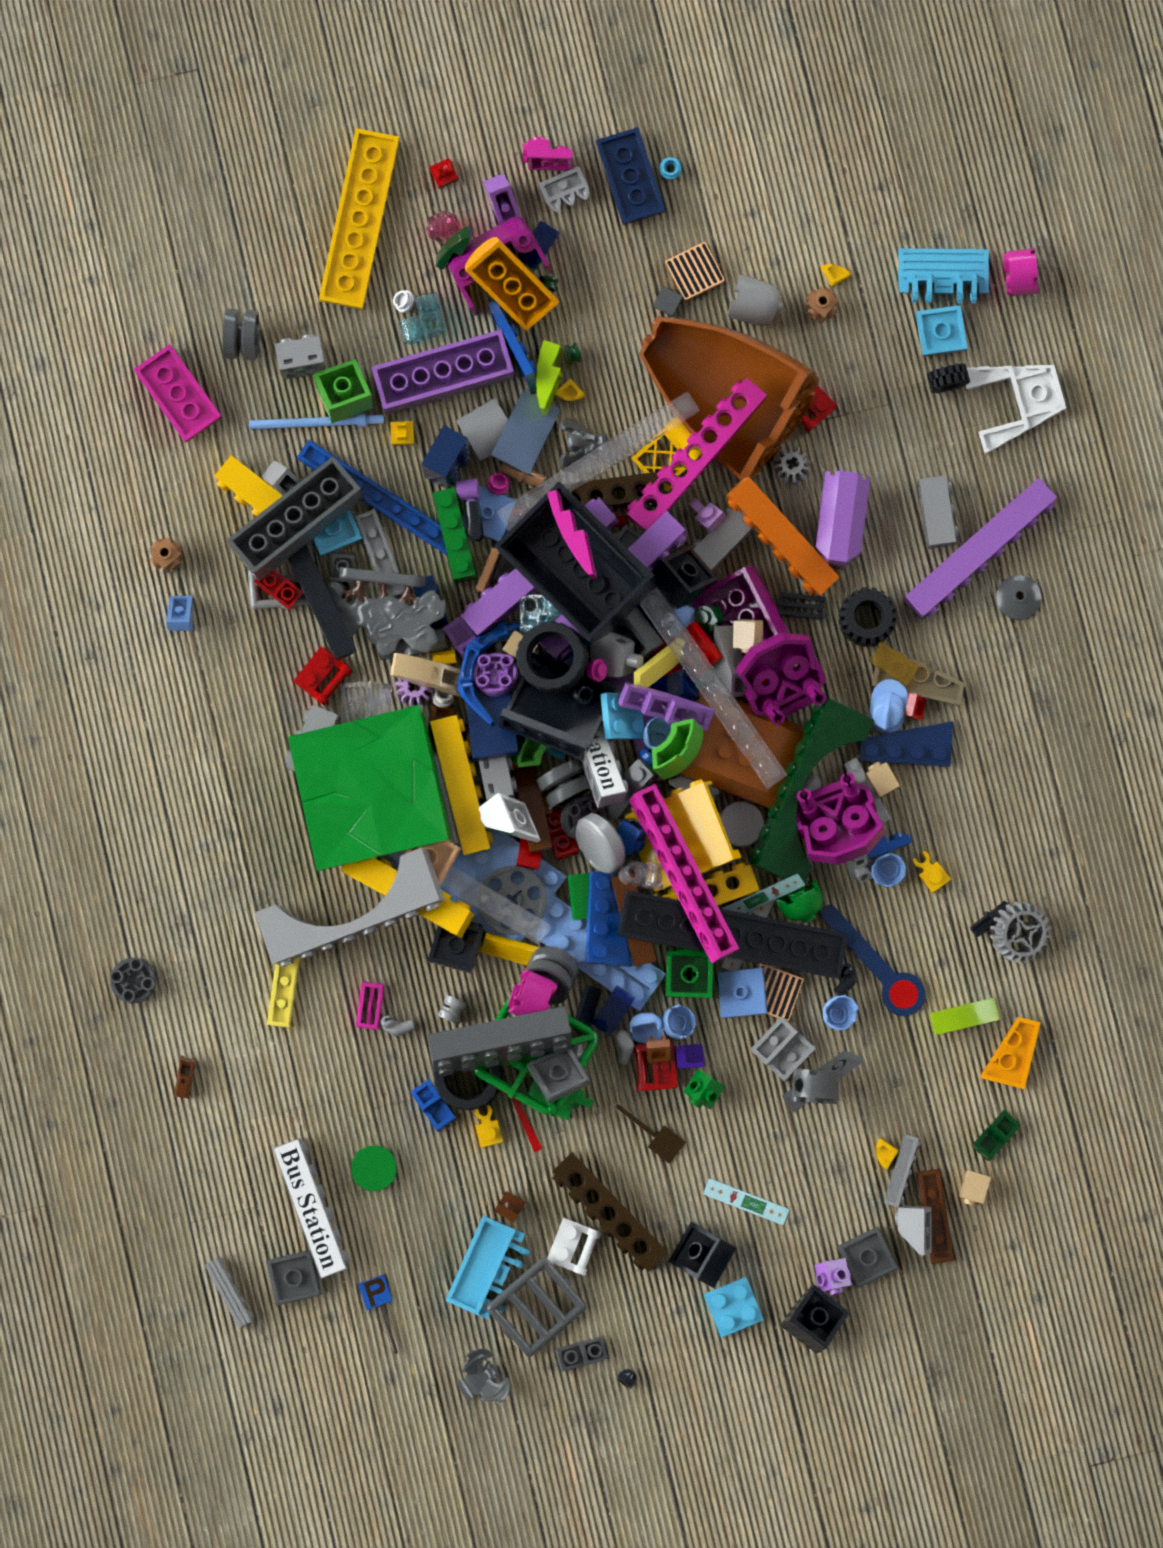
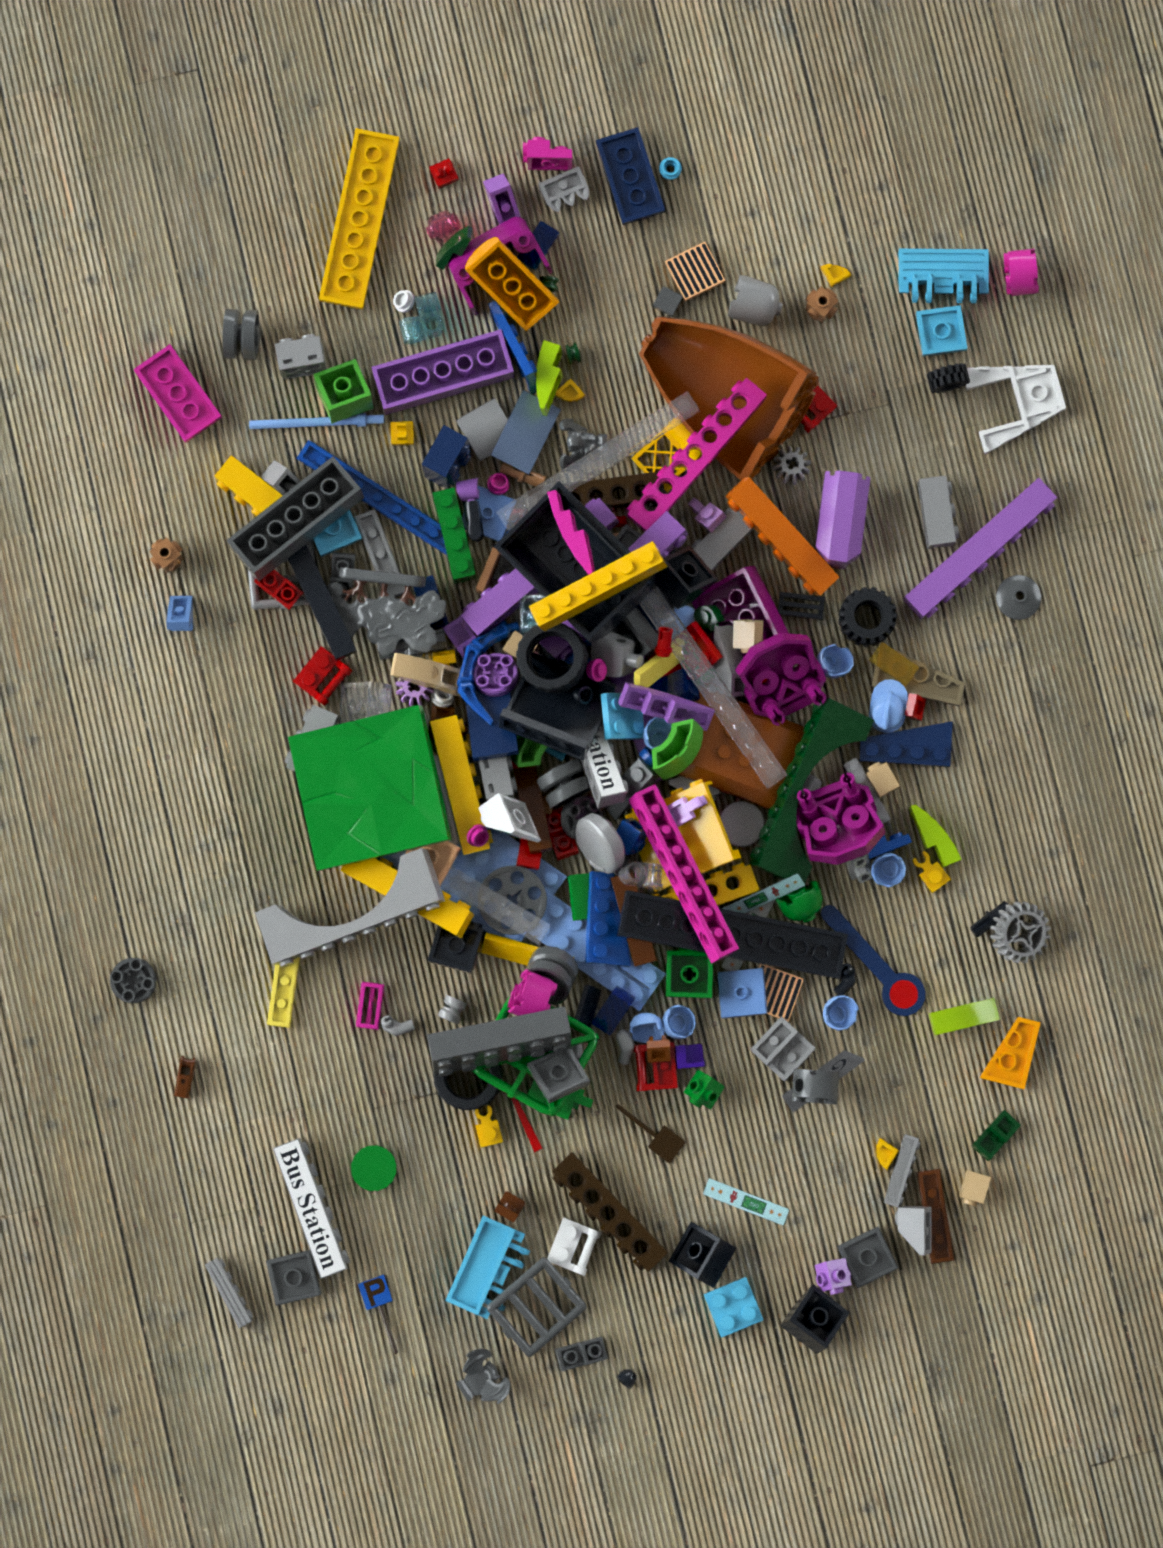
blue slope [410,1079,457,1132] -> none
none -> dark pink plate [467,824,489,847]
none -> yellow brick [529,541,667,632]
none -> red pin [655,627,673,657]
none -> lavender plate [667,795,708,827]
none -> light blue hair [817,644,854,679]
none -> lime slope [909,804,962,868]

